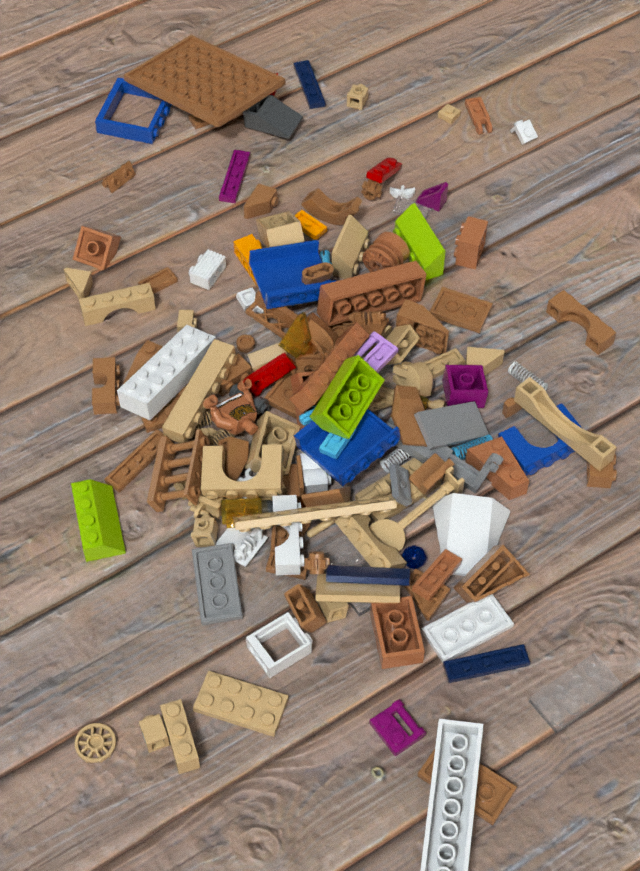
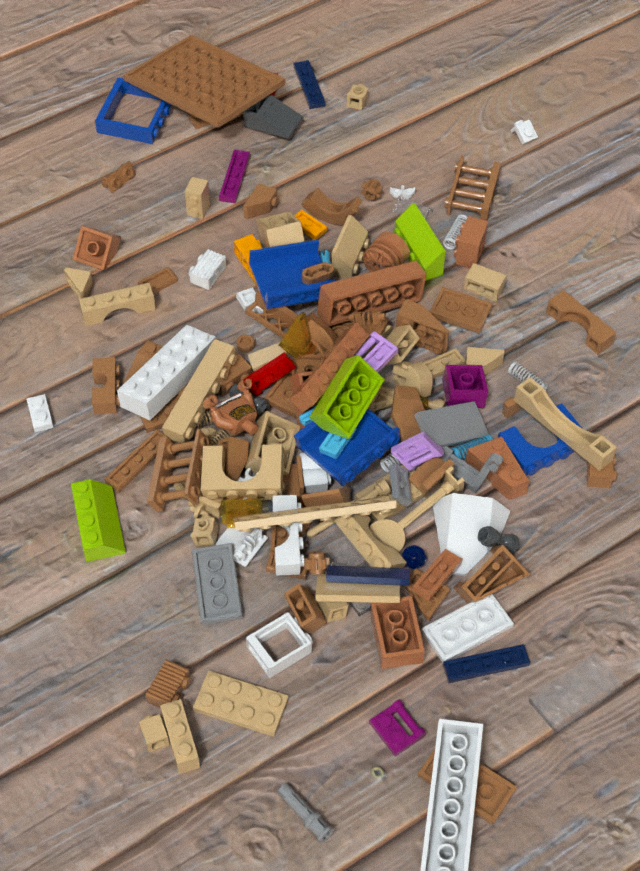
tan wheel [75,723,116,763] -> none
tan brick [177,310,198,333] -> none
red plate [366,157,402,183] -> none
magenta slope [416,182,448,212] -> none
tan plate [438,104,461,124] -> none
nougat hinge [465,97,492,135] -> none
none -> white plate [27,394,53,432]
none -> medium nougat brick [146,659,191,709]
none -> tan brick [185,177,210,219]
none -> light grey pin [277,783,335,843]
none -> lavender plate [391,431,444,471]
none -> white piece [443,215,467,249]
none -> medium nougat fence [444,156,501,221]
none -> tan brick [464,263,506,301]
none -> dark grey piece [478,526,519,554]

